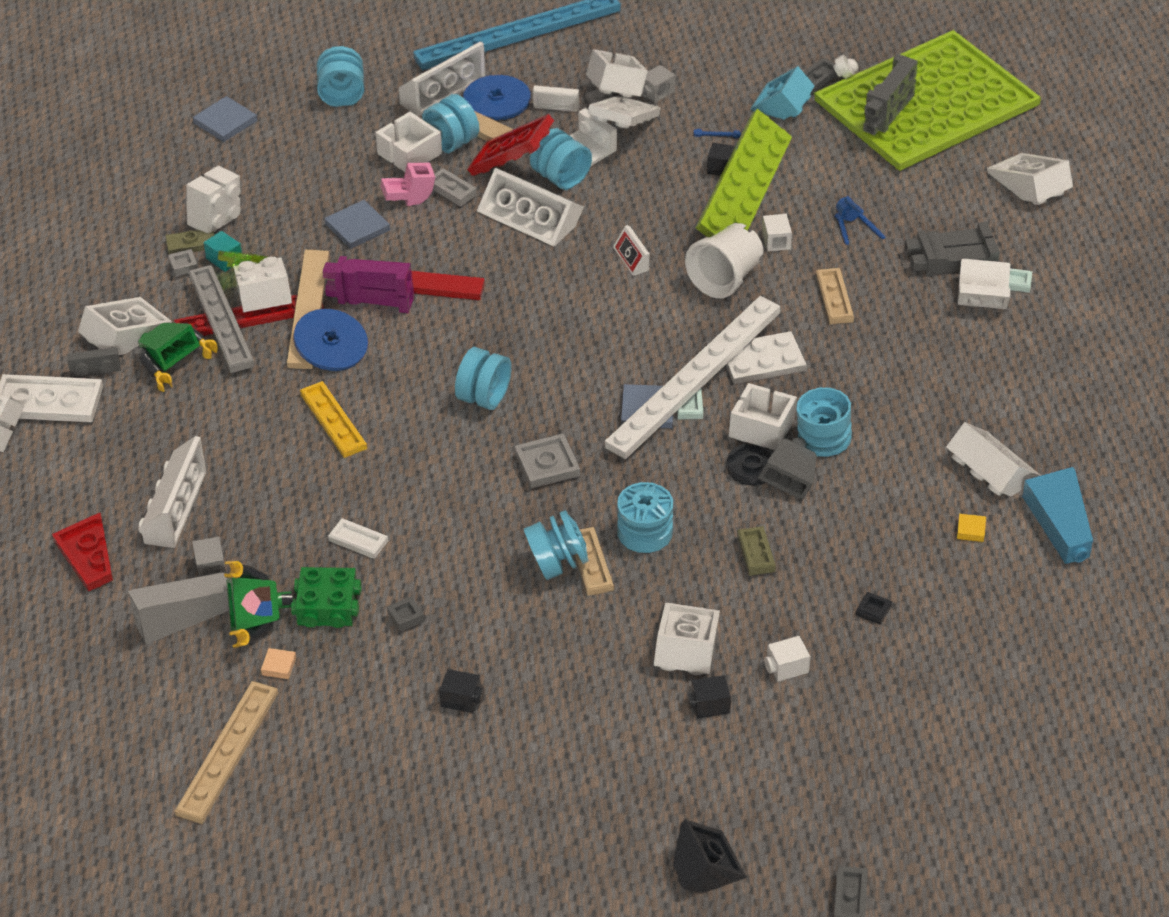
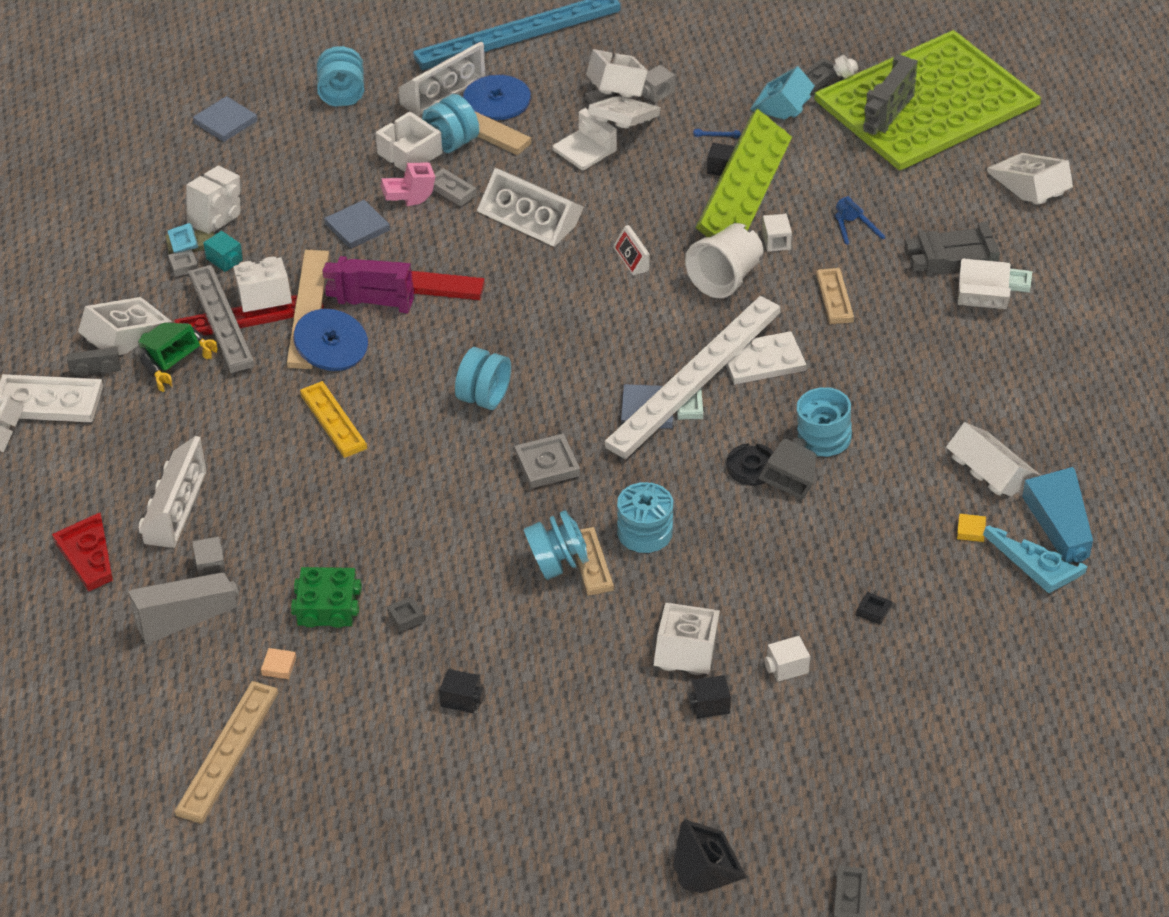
clear neon green plate [218,250,268,267] -> none
torso [224,561,293,648] -> none
white tile [328,518,388,559] -> none
red plate [467,114,554,176] -> none
medium azure wheel [530,128,592,190] -> none
white tile [533,85,579,112] -> none
white piece [729,383,797,450] -> none
olive plate [737,526,776,576] -> none
none -> medium azure plate [167,223,199,253]
none -> medium azure wing [983,526,1087,593]

